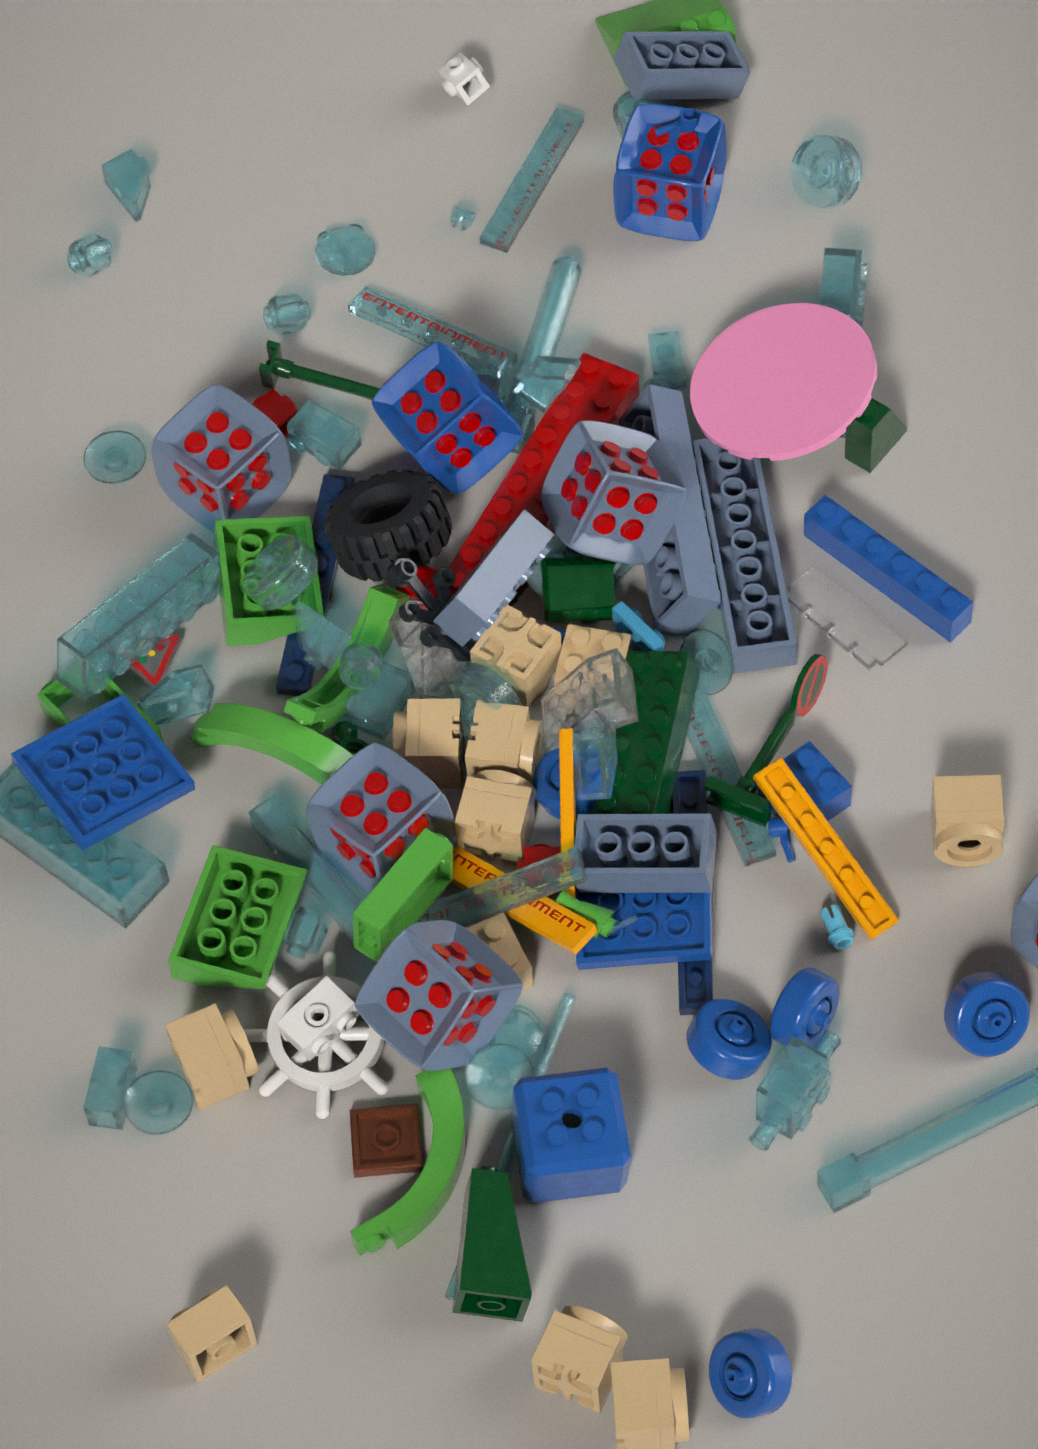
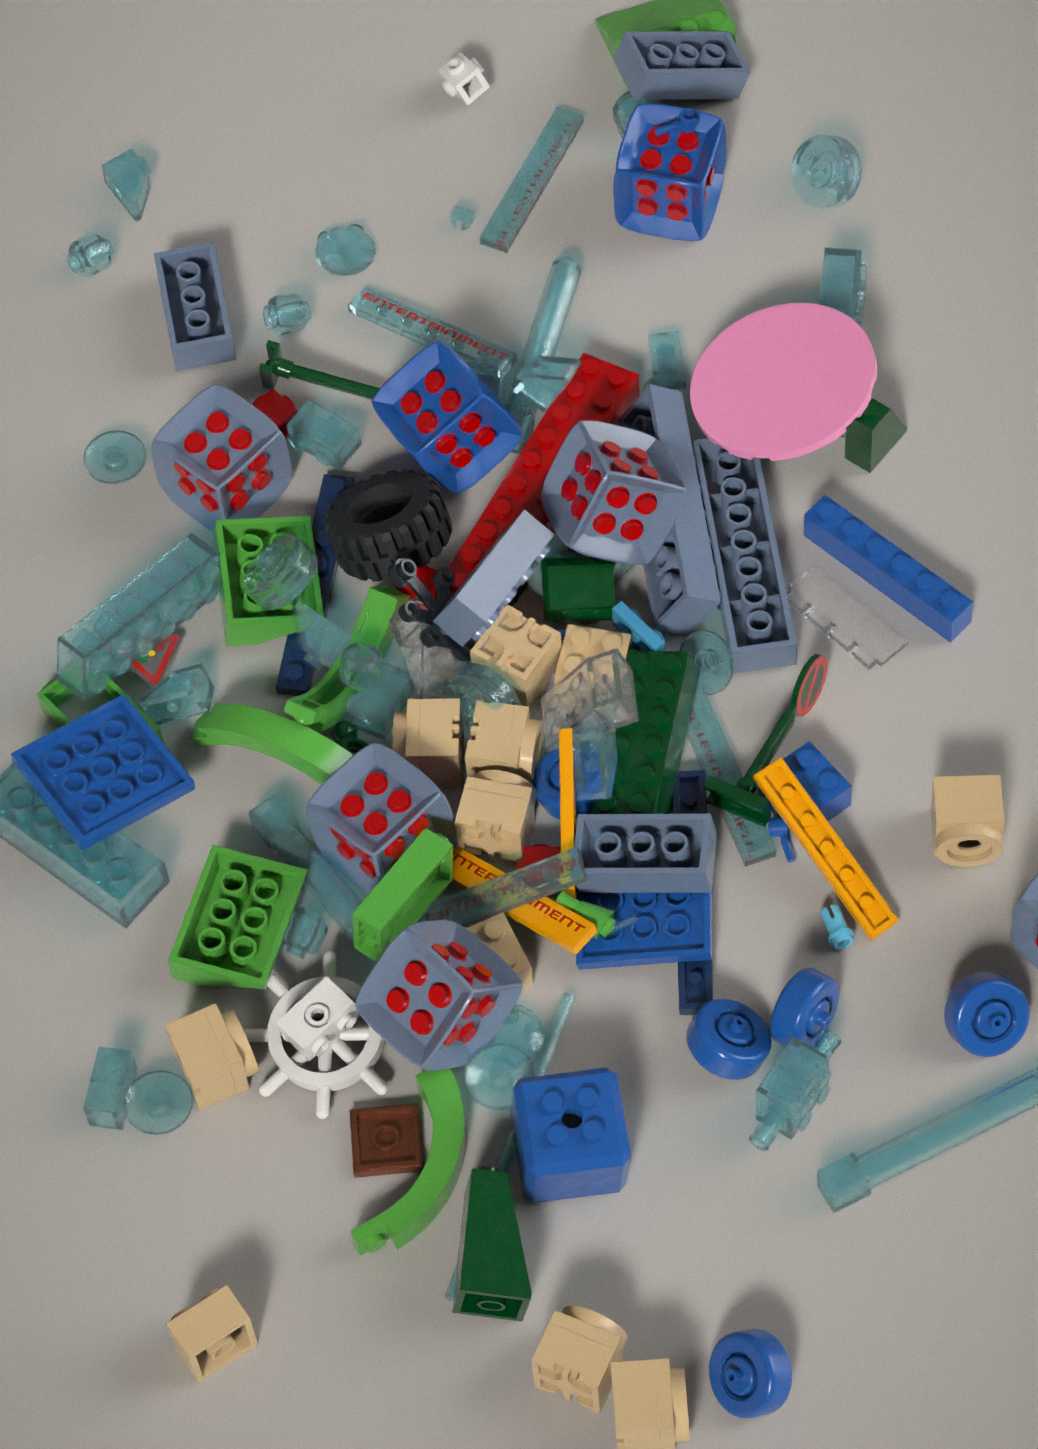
none -> sand blue brick [154,242,237,371]

